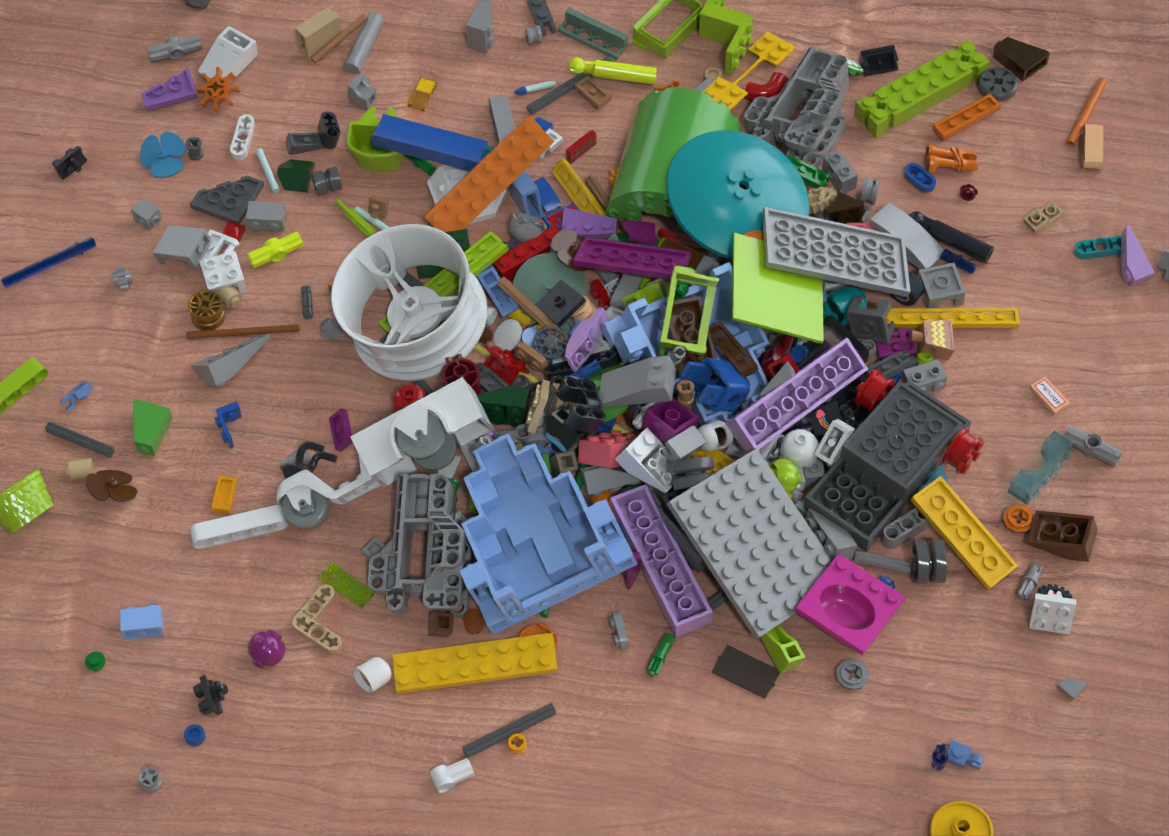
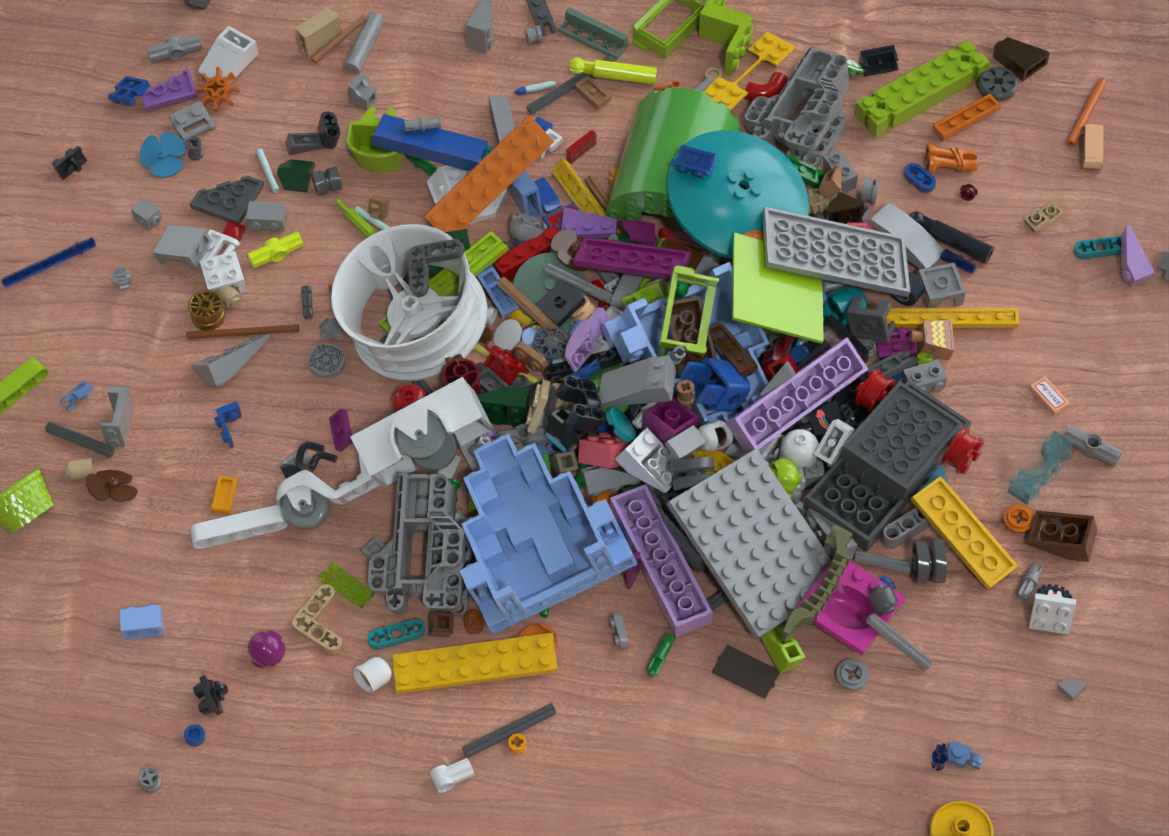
green plate [85,652,106,672] -> none
bright green slope [133,399,173,456] -> none
white beam [230,114,255,161] -> none
clear yellow tile [408,77,437,111] -> none
none -> light grey panel [100,386,134,447]
none -> blue plate [108,76,151,106]
none -> light grey plate [169,101,216,143]
none -> light grey tile [307,343,346,378]
none -> teal beam [368,619,425,650]
none -> light grey pin [403,117,441,132]
none -> dark grey beam [409,239,465,297]
none -> light grey axle [544,263,613,303]
none -> teal tile [606,407,636,443]
none -> blue bracket [672,145,718,178]
none -> olive piece [783,524,853,643]
none -> nougat slope [819,165,841,199]
none -> light grey axle [866,613,933,670]
none -> dark grey head [868,584,898,616]

